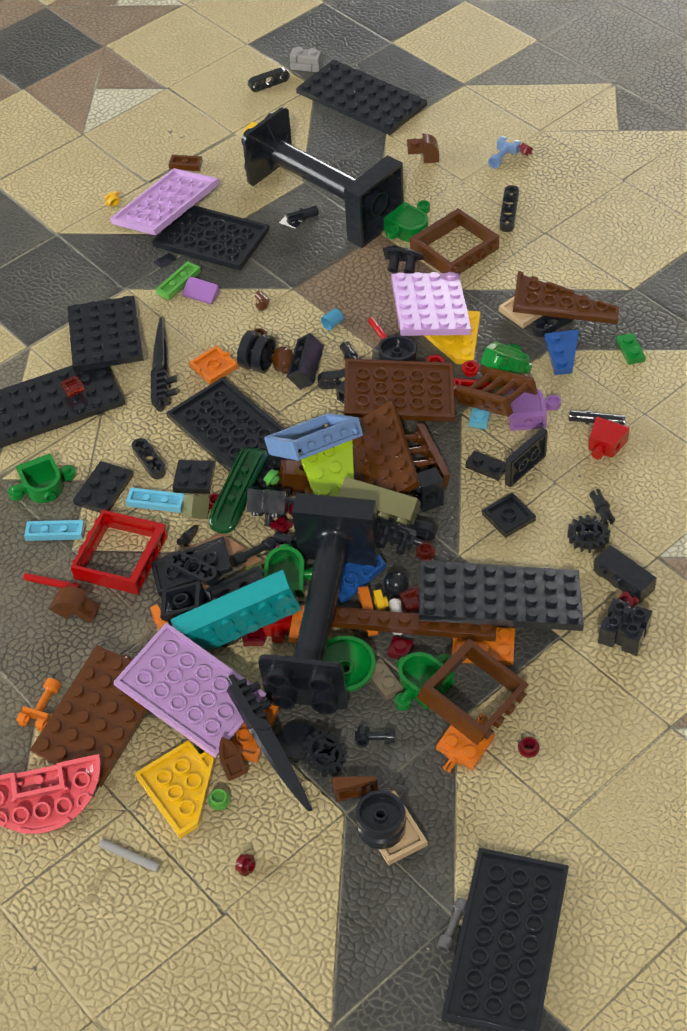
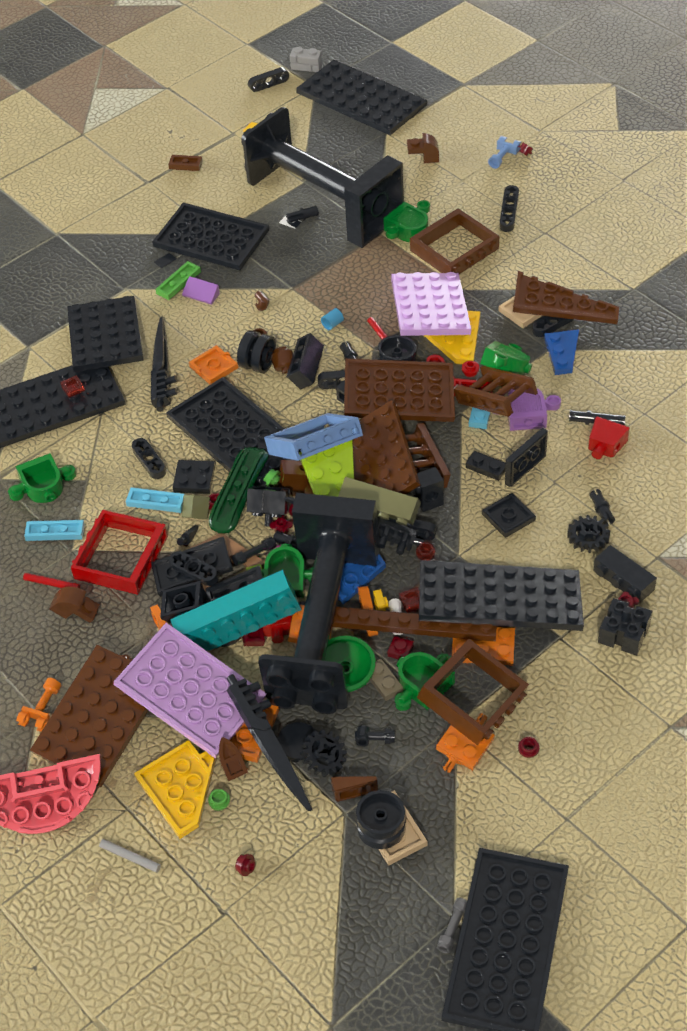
black plate [73,461,134,513] -> none
yellow plate [105,191,120,207] -> none
lavender plate [110,168,220,235] -> none
black connector [383,245,424,274] -> none
black piece [384,571,409,596] -> none
green plate [616,333,646,365] -> none

